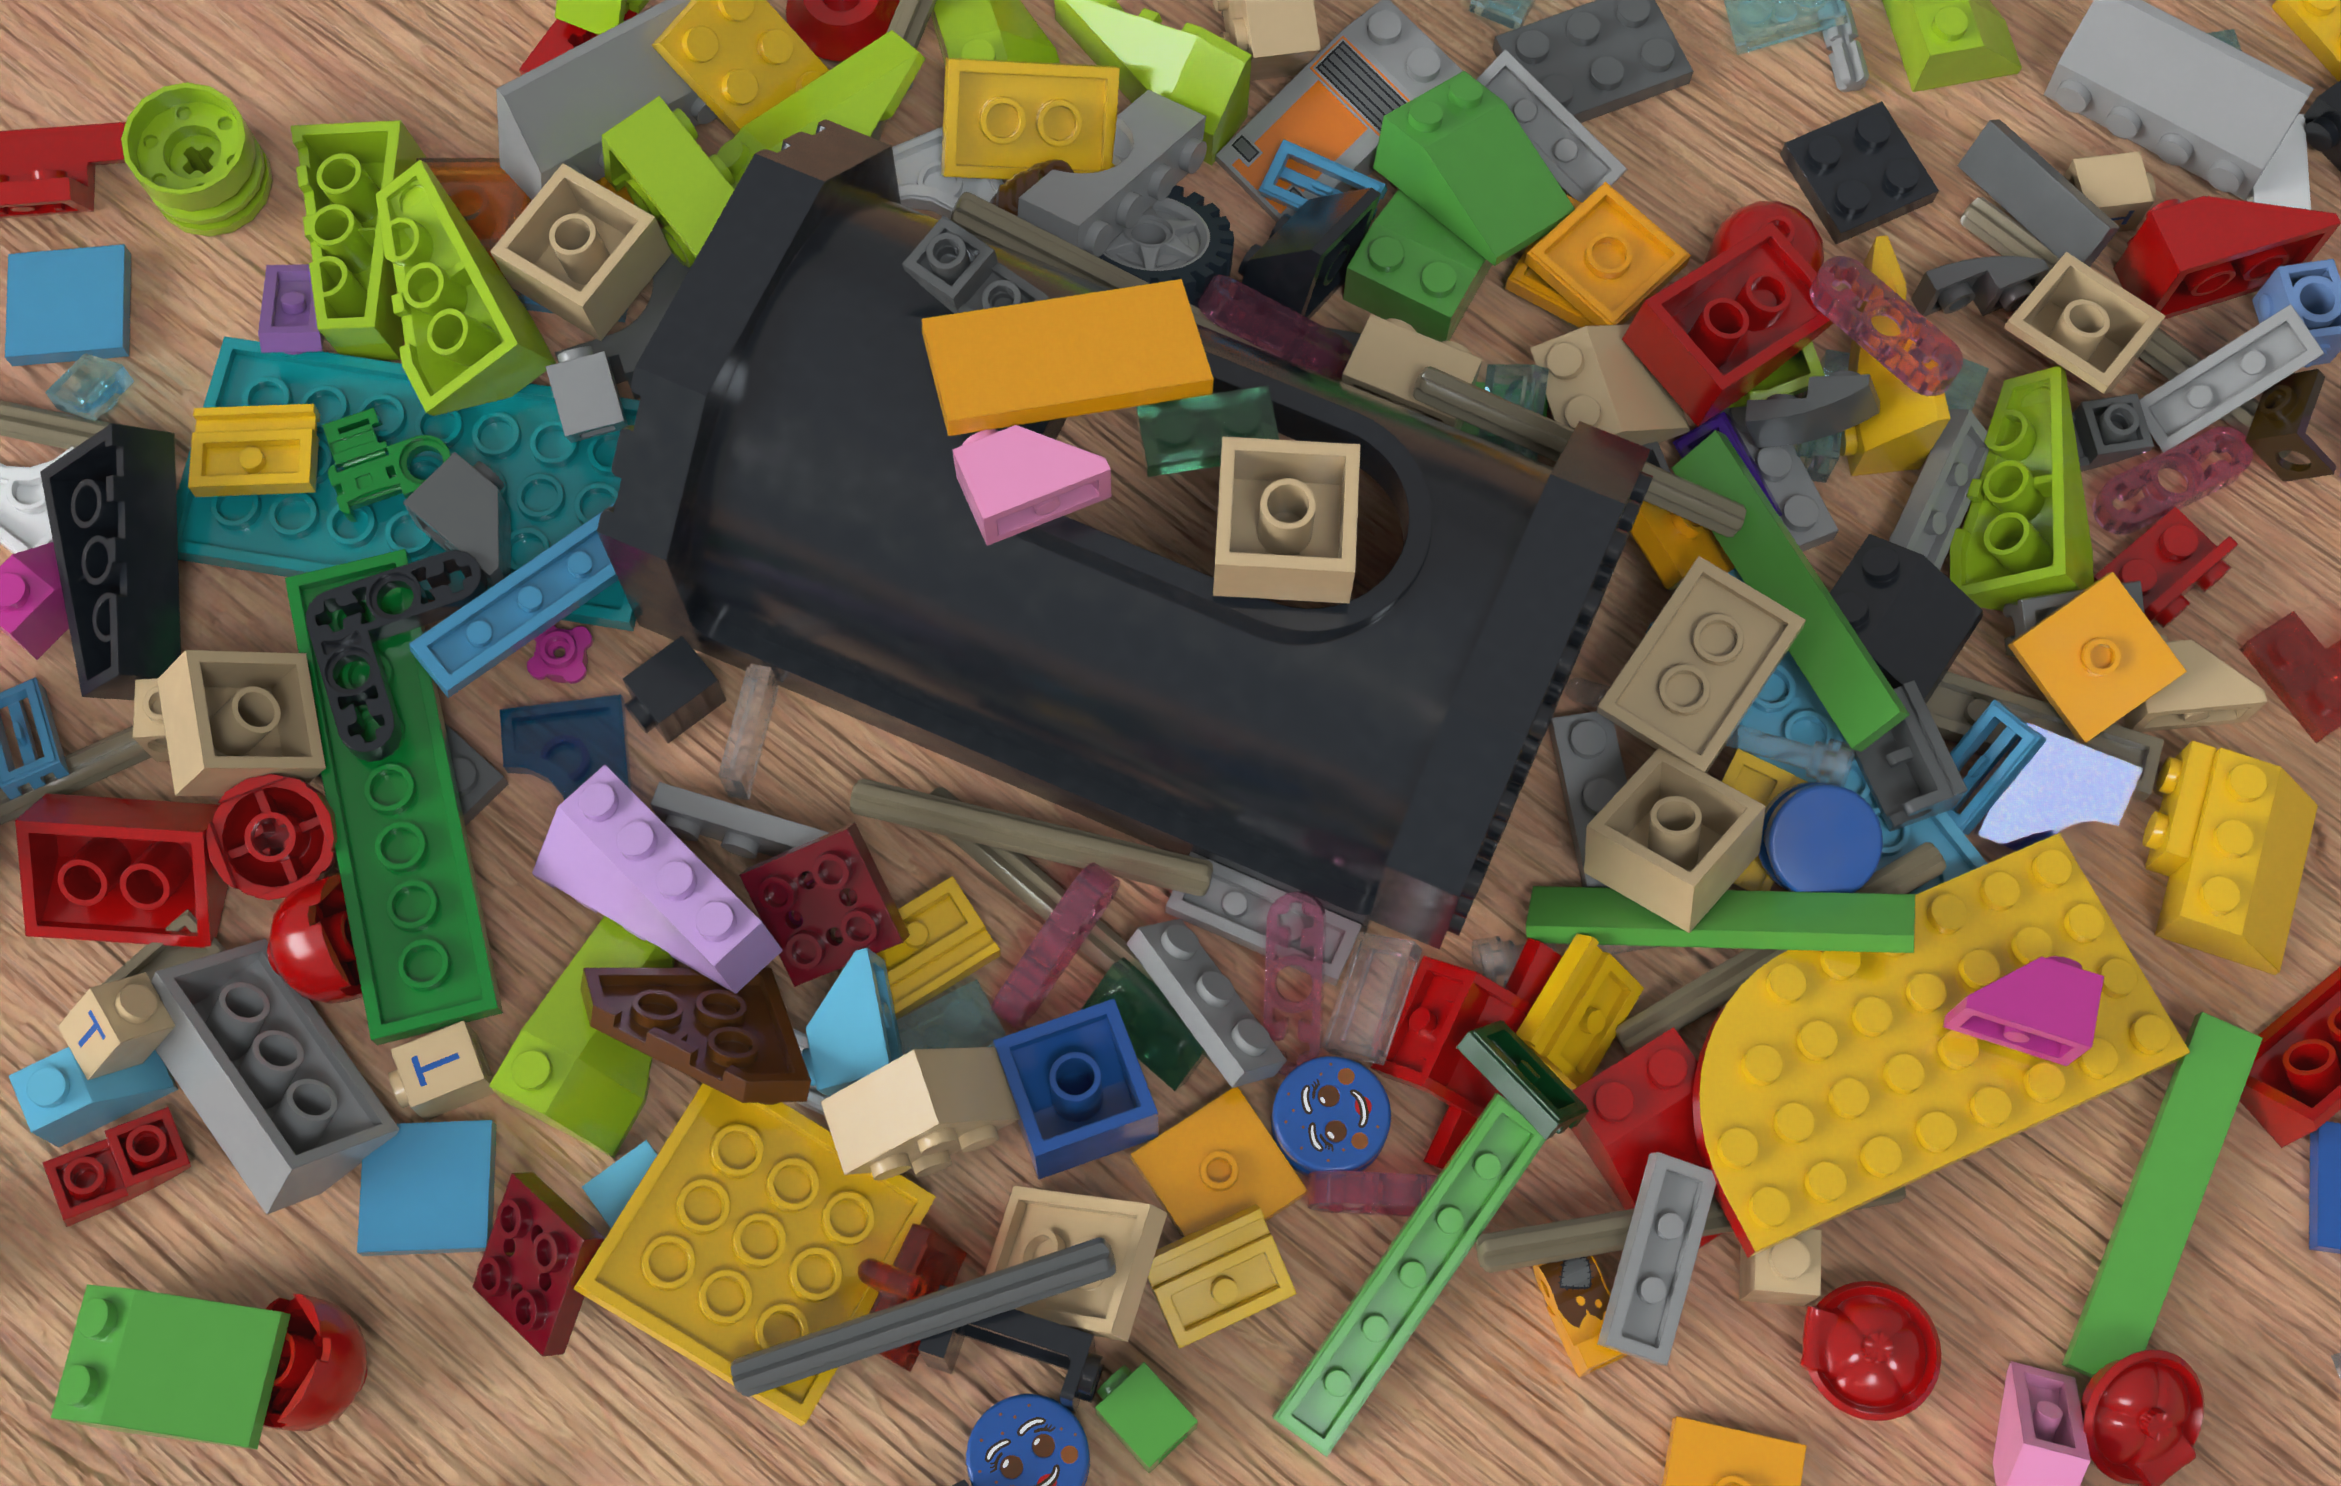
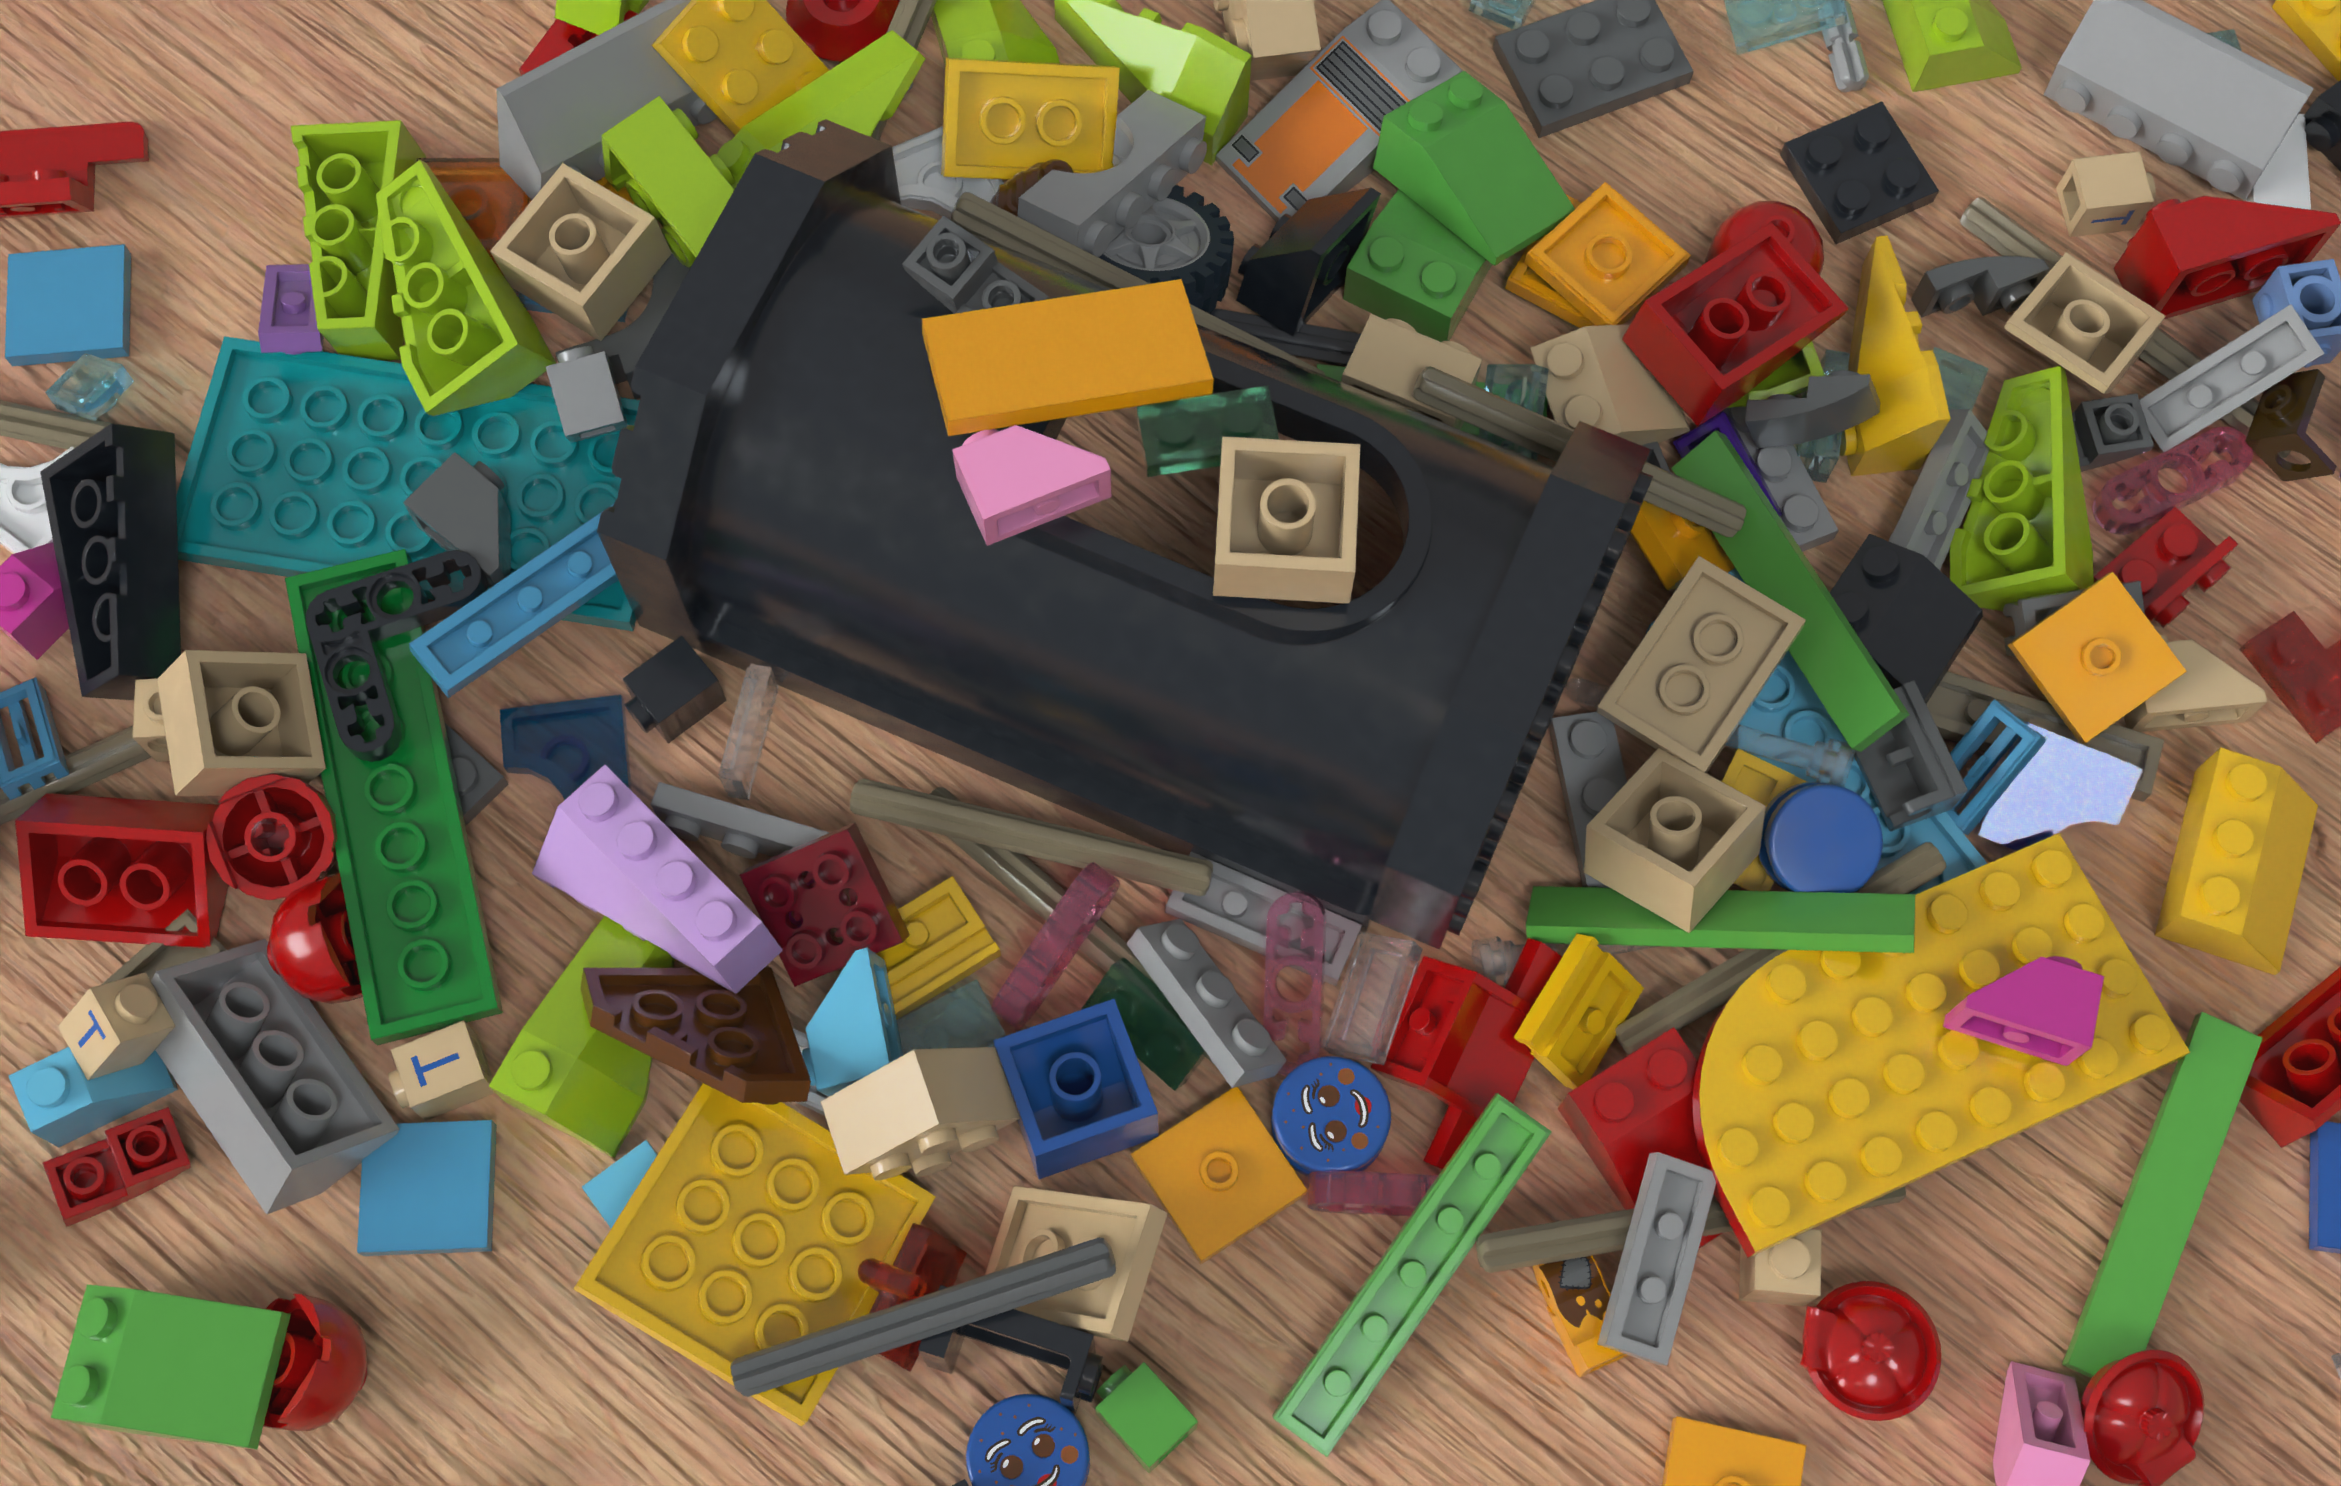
lime wheel [121,82,273,237] -> none
yellow plate [188,404,320,497] -> none
green piece [322,407,452,522] -> none
dark red plate [472,1172,605,1356] -> none
dark pink plate [527,625,593,684] -> none
yellow plate [1148,1204,1297,1349] -> none
clear pink beam [1198,275,1355,382] -> none
dark azure tile [1258,139,1388,220] -> none
dark green tile [1457,1020,1589,1140] -> none
light grey plate [1476,49,1628,202] -> none
clear pink beam [1810,256,1963,396] -> none
dark grey tile [1957,119,2120,267] -> none
yellow plate [2142,740,2217,877] -> none

